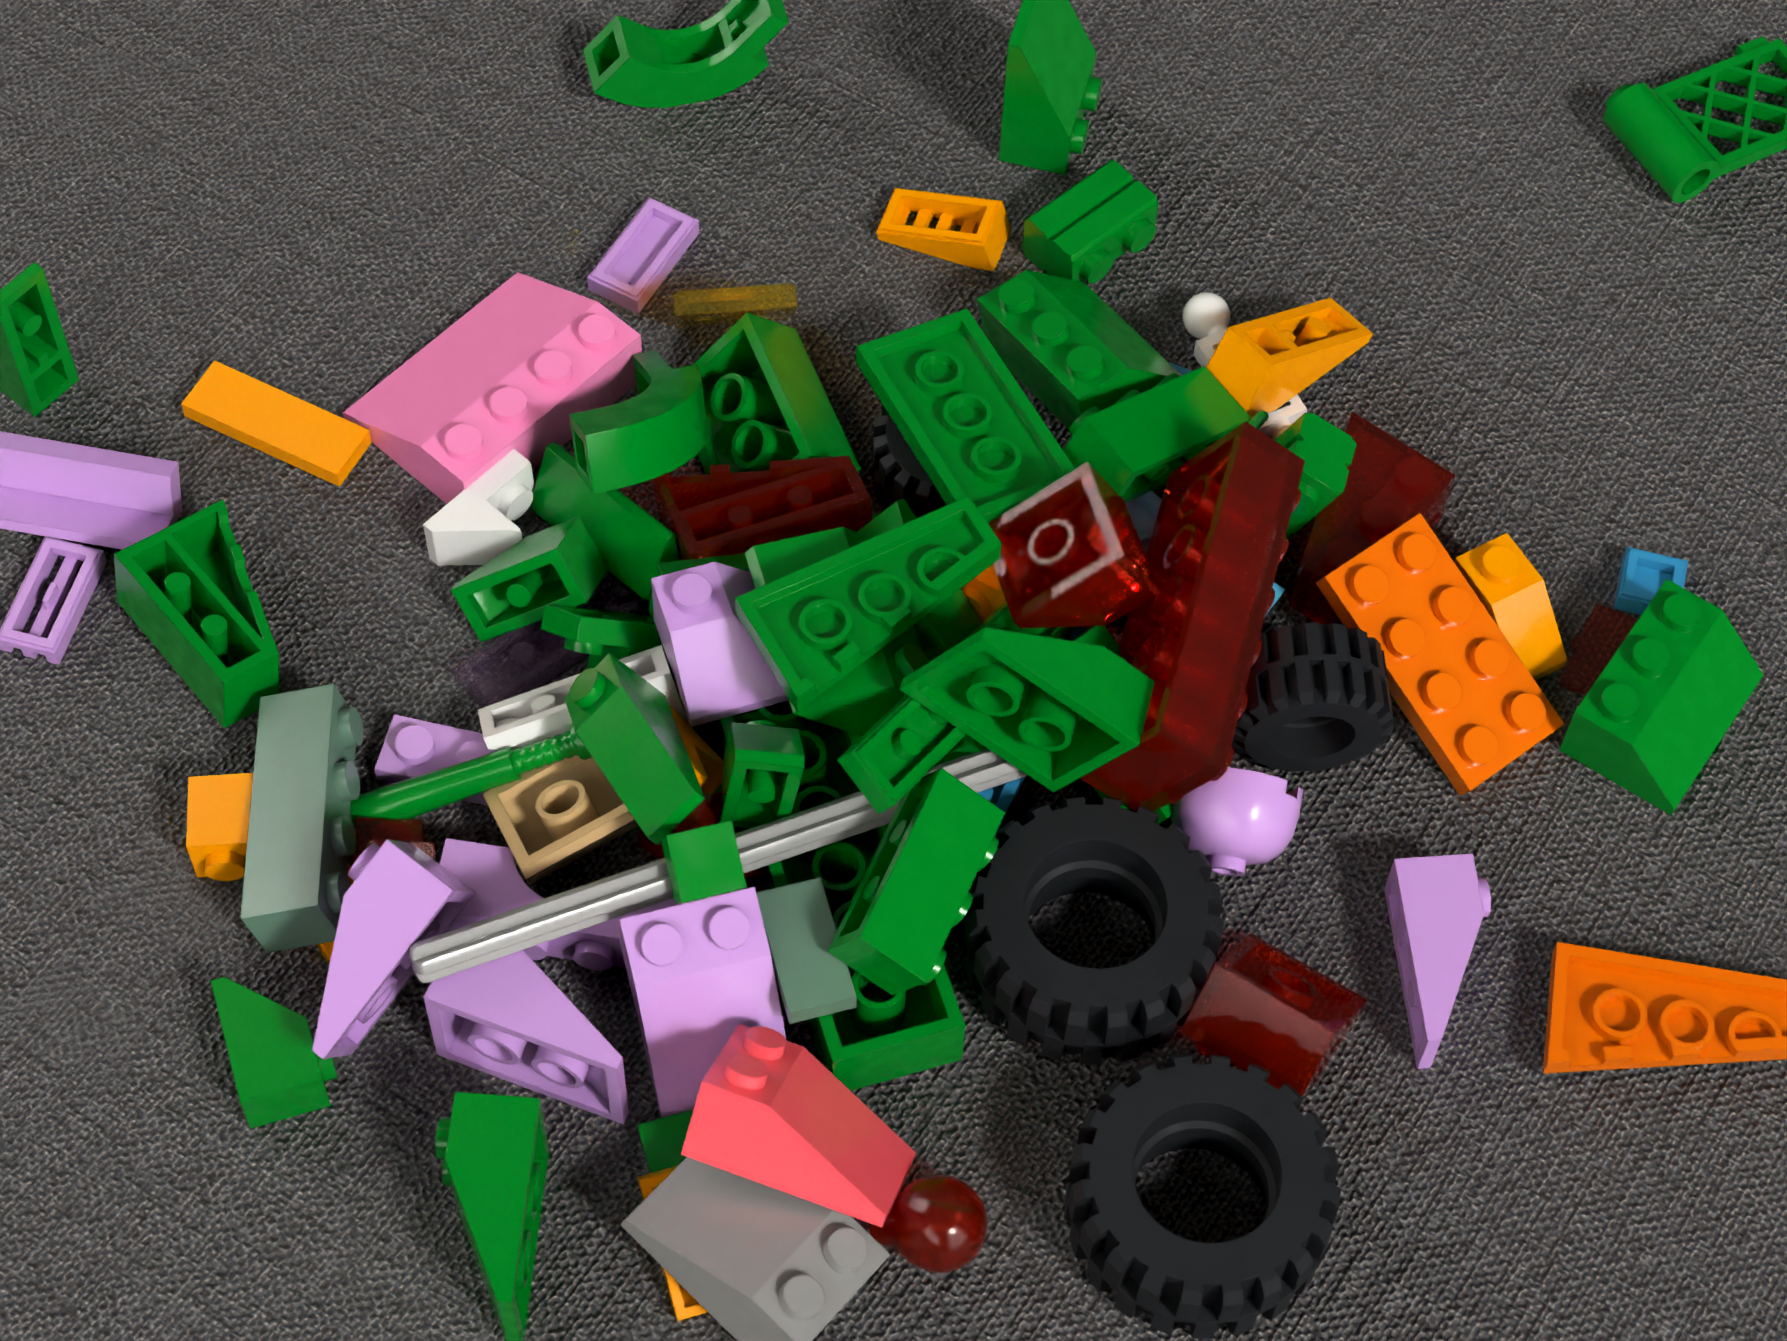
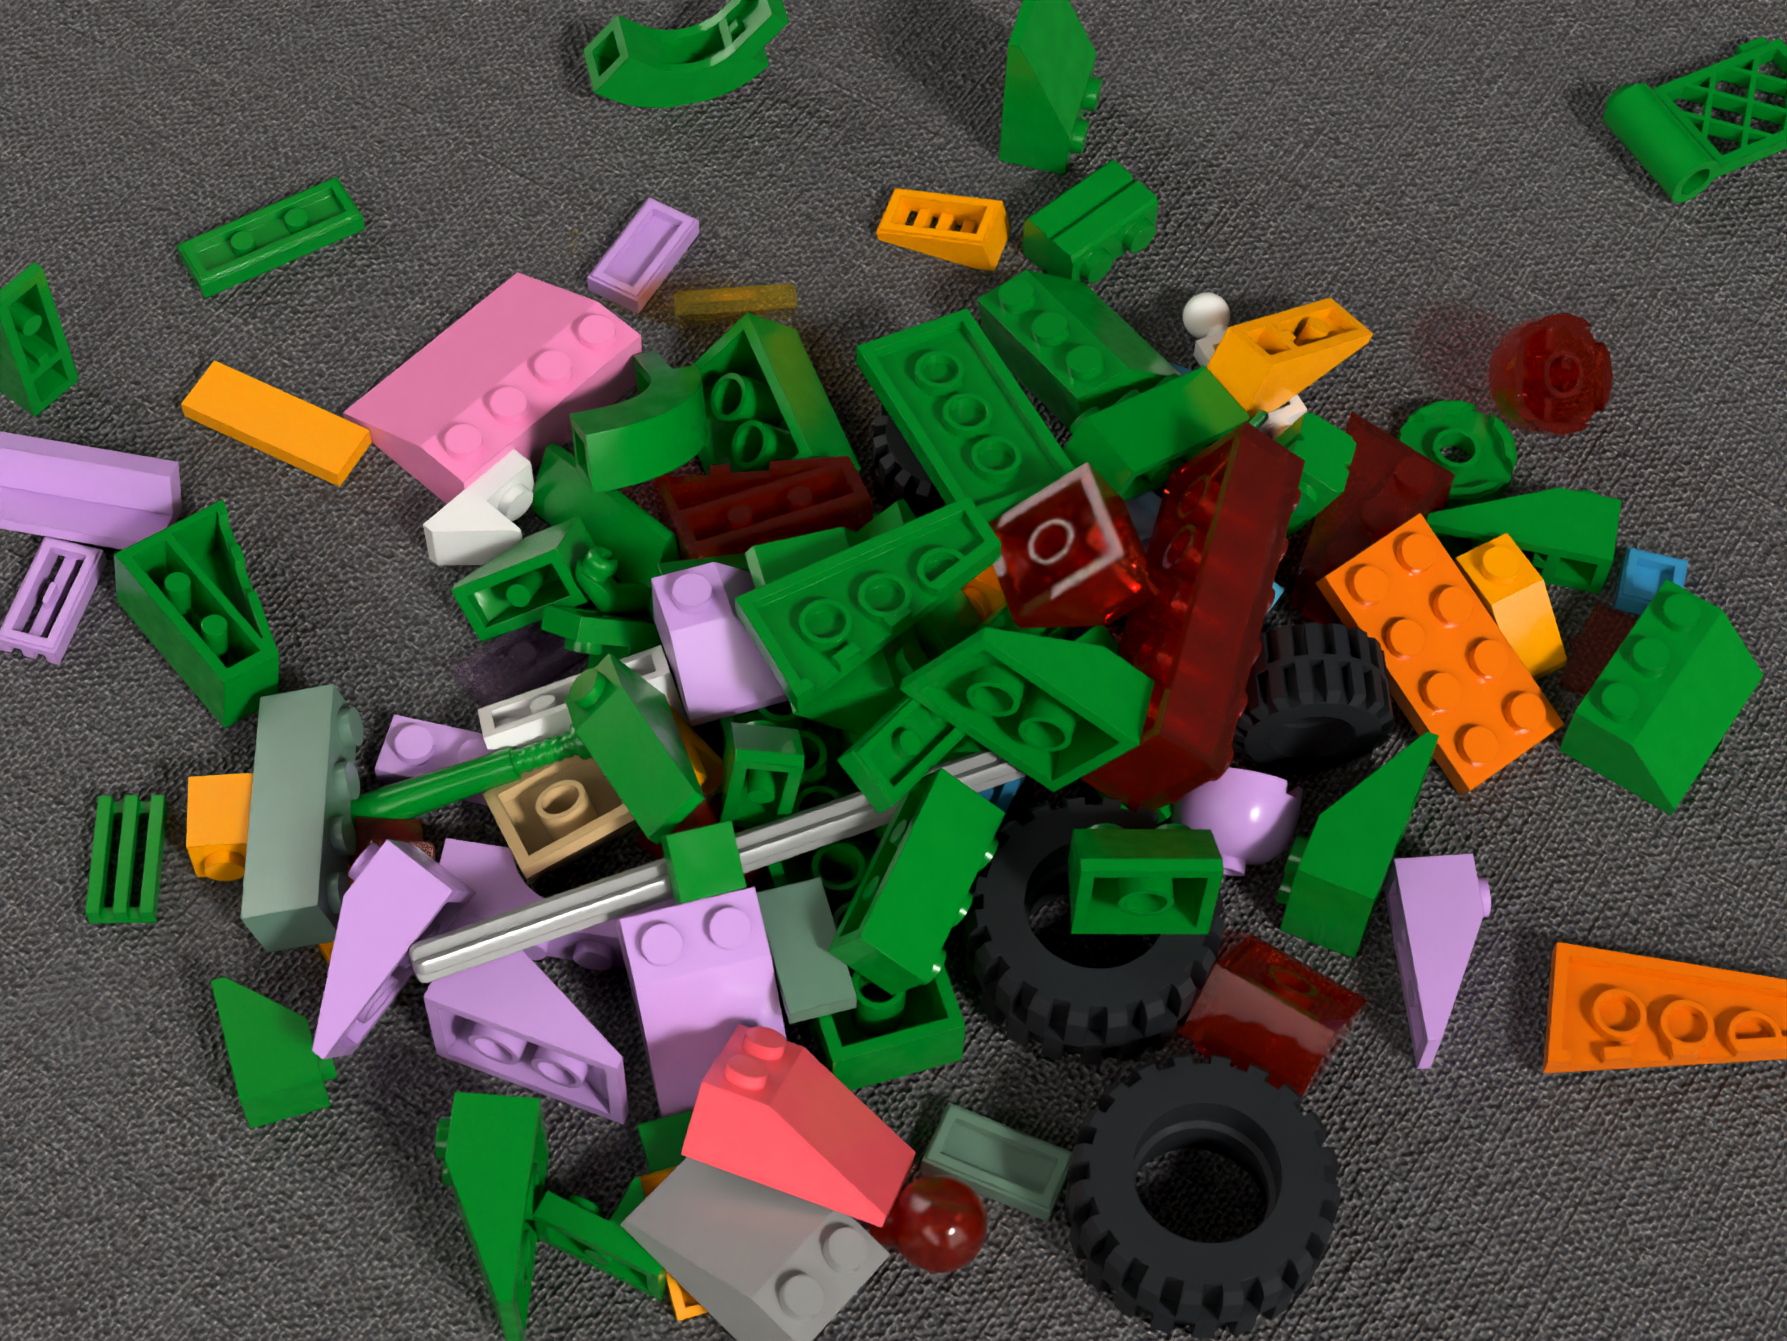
none -> green tile [85,795,168,924]
none -> green tile [176,177,365,299]
none -> green slope [533,1176,667,1301]
none -> green arm [575,546,651,615]
none -> sand green tile [921,1102,1073,1222]
none -> green slope [1068,823,1224,934]
none -> green slope [1276,731,1439,959]
none -> green tile [1393,401,1517,510]
none -> green slope [1426,488,1621,594]
none -> clear red cylinder [1487,313,1613,436]

